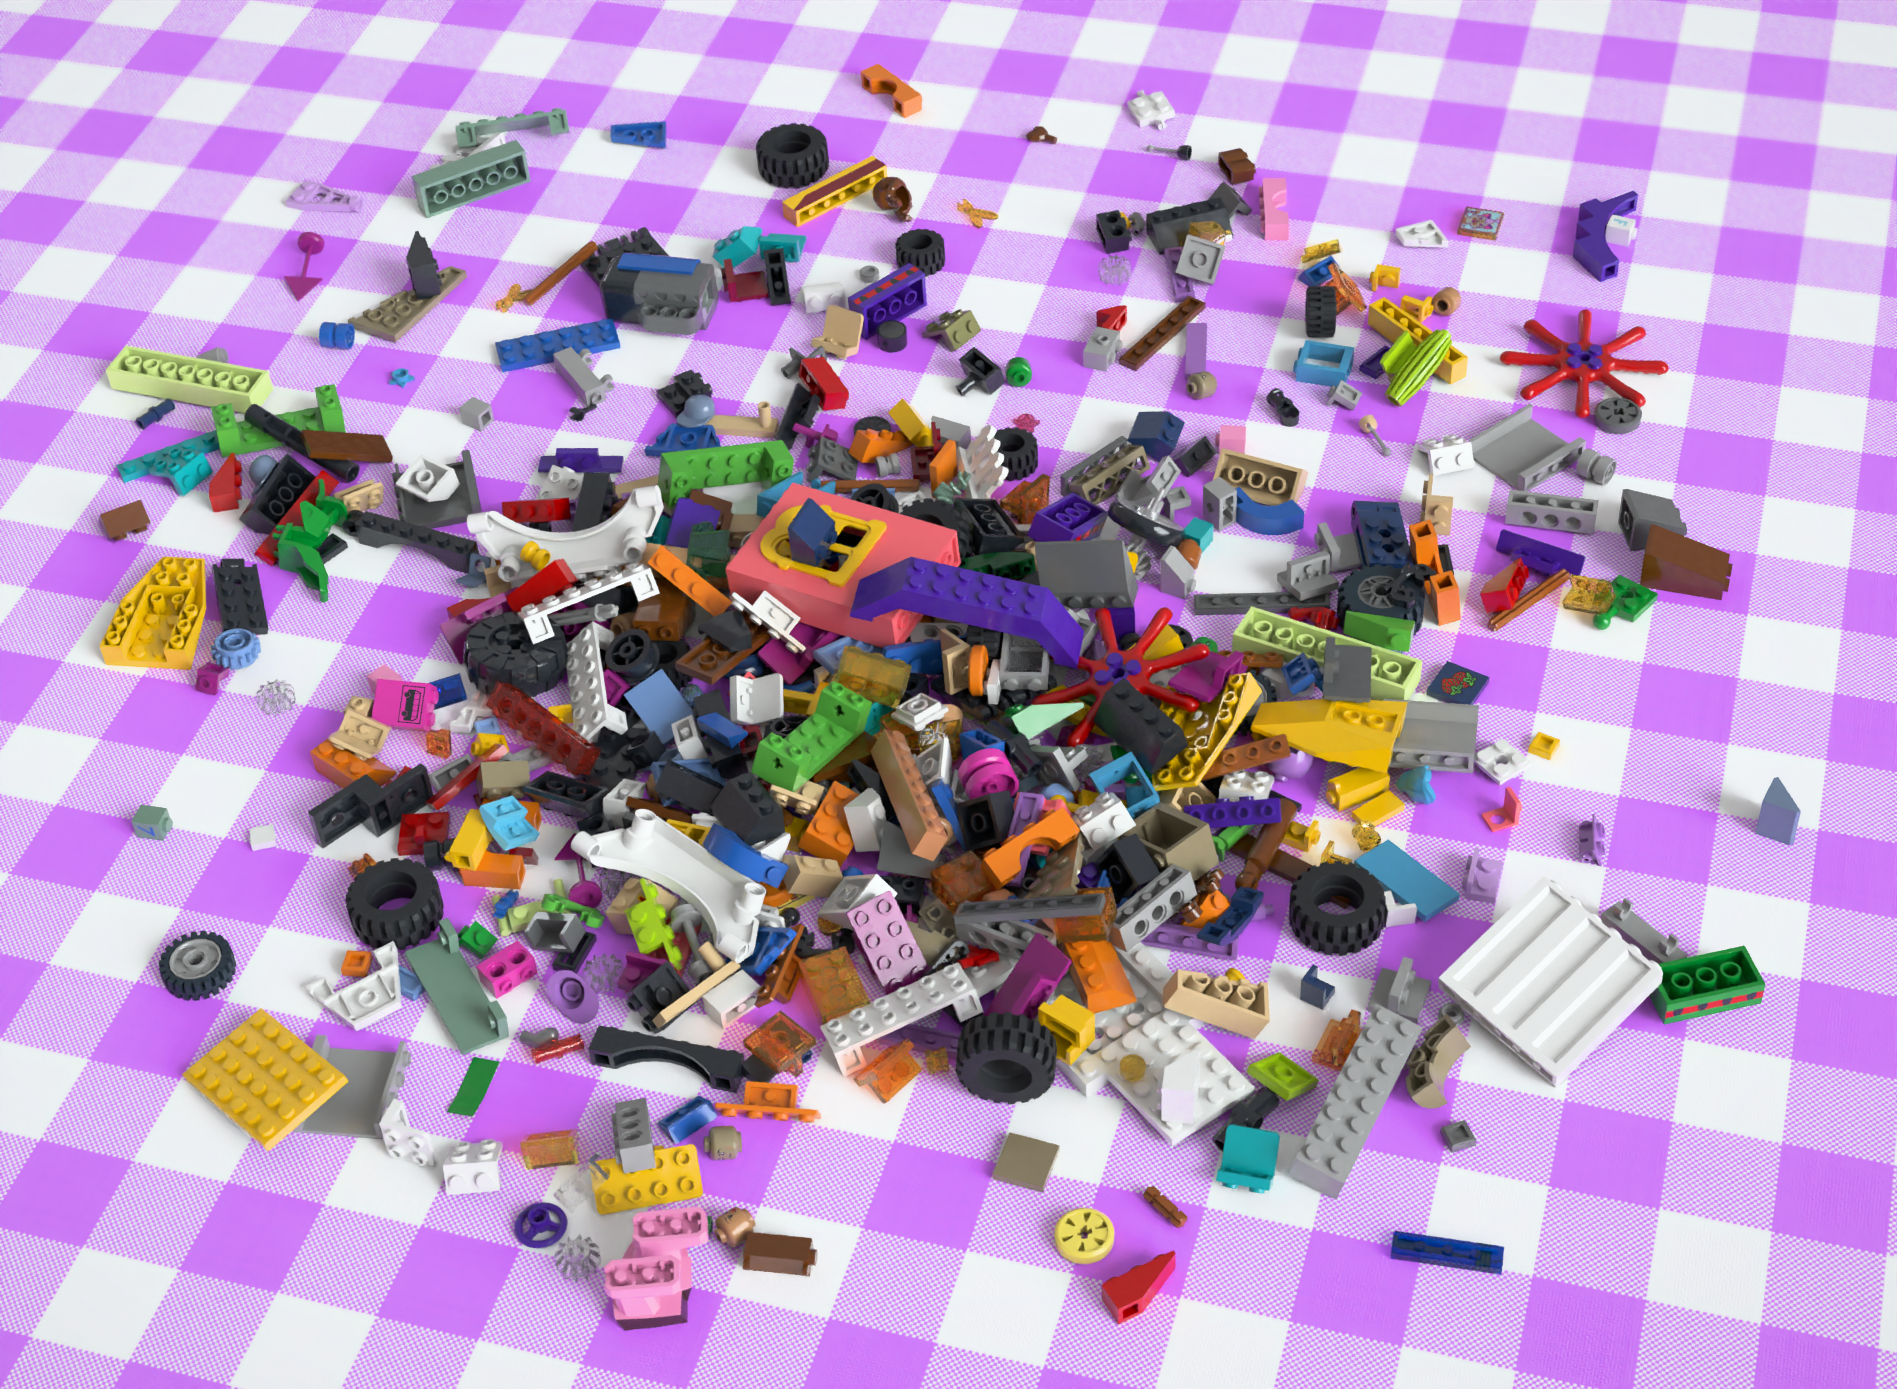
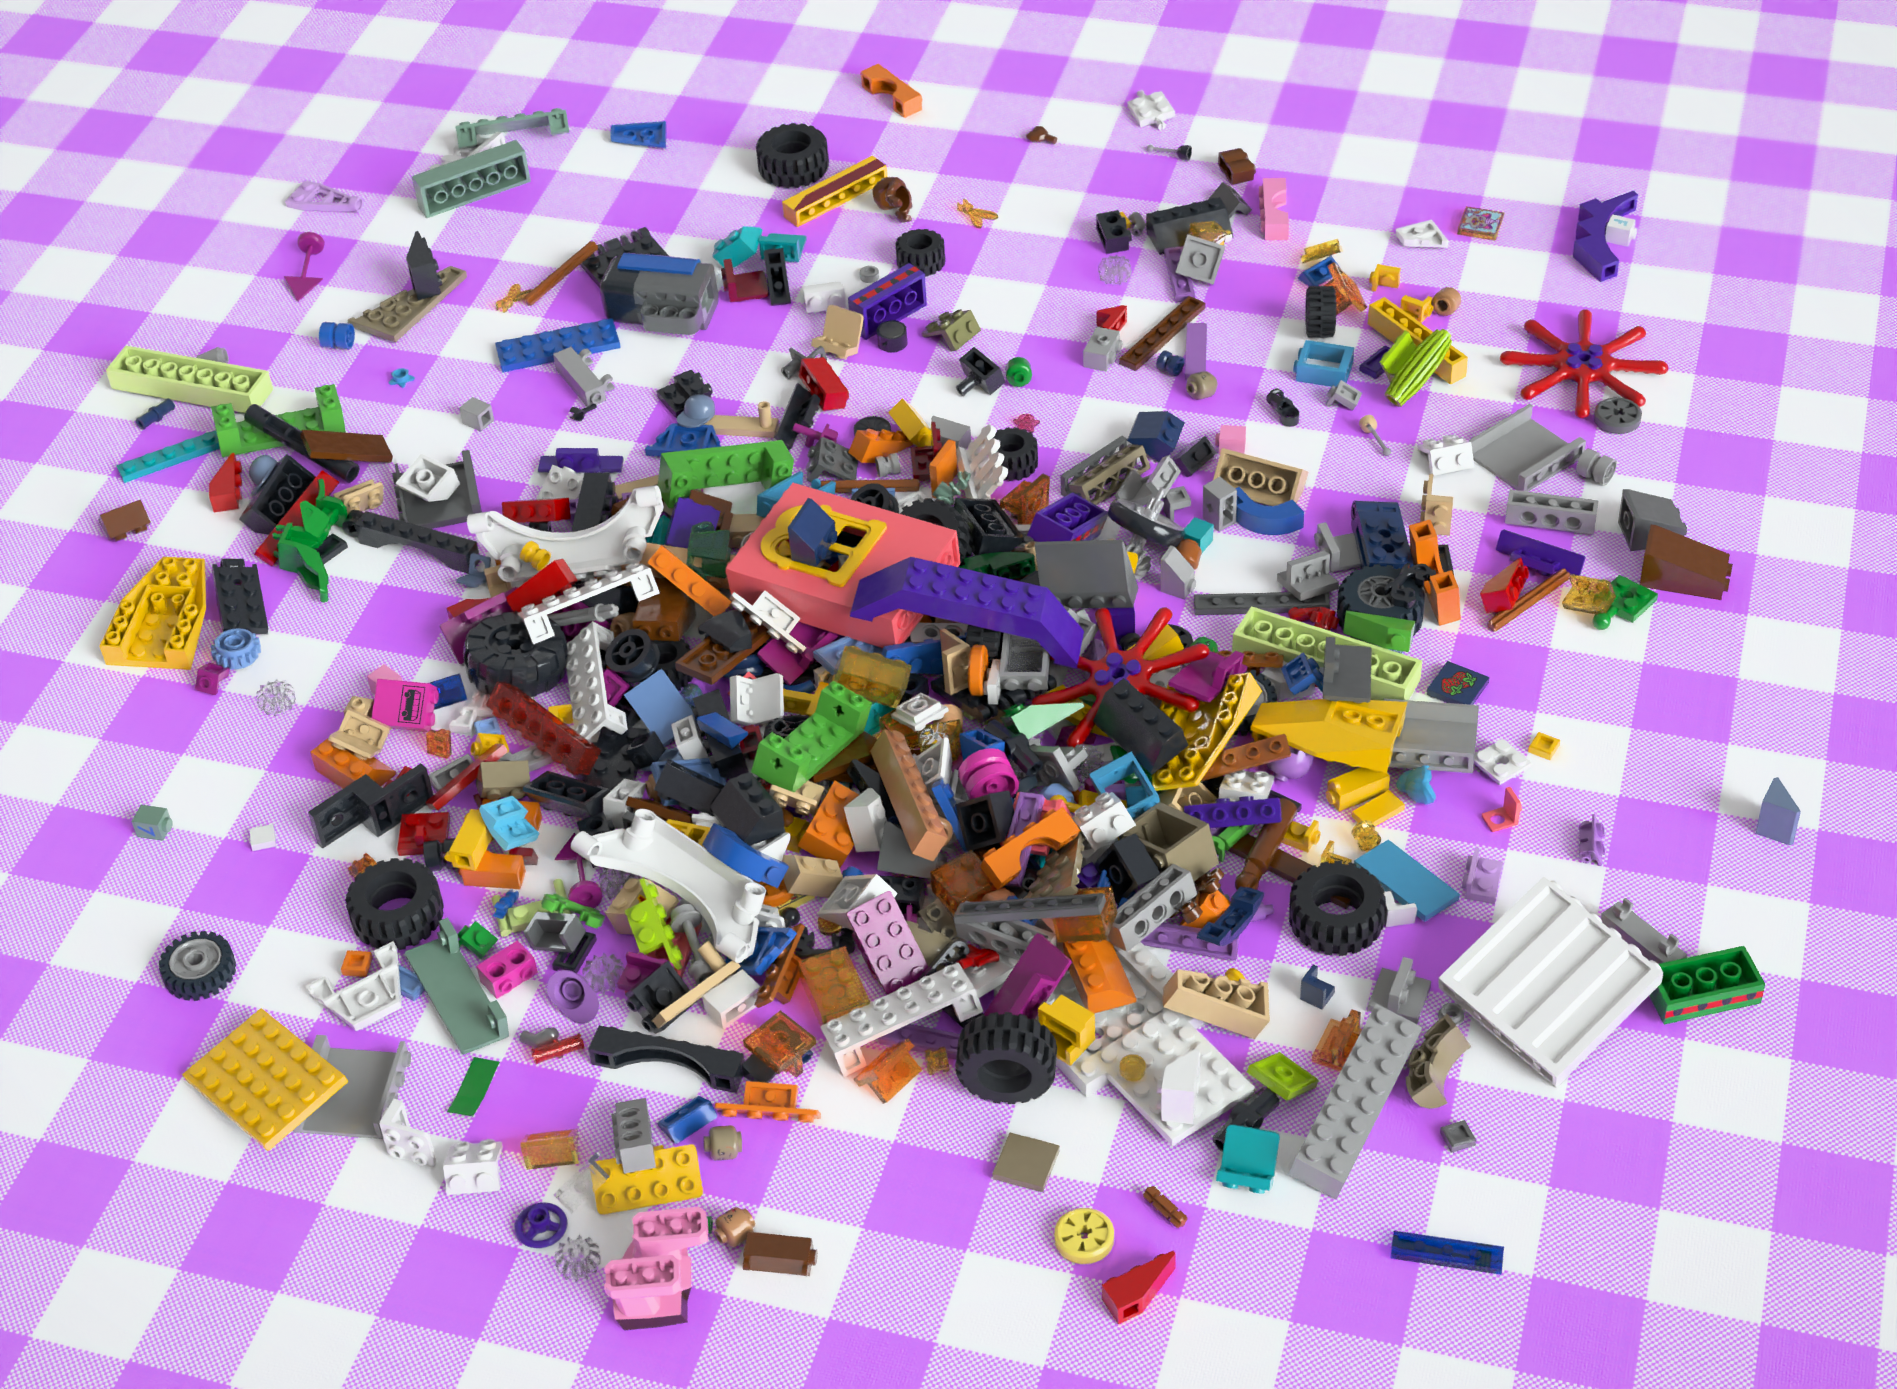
teal bracket [149,448,213,496] -> none
none -> dark blue wheel [1156,350,1185,376]

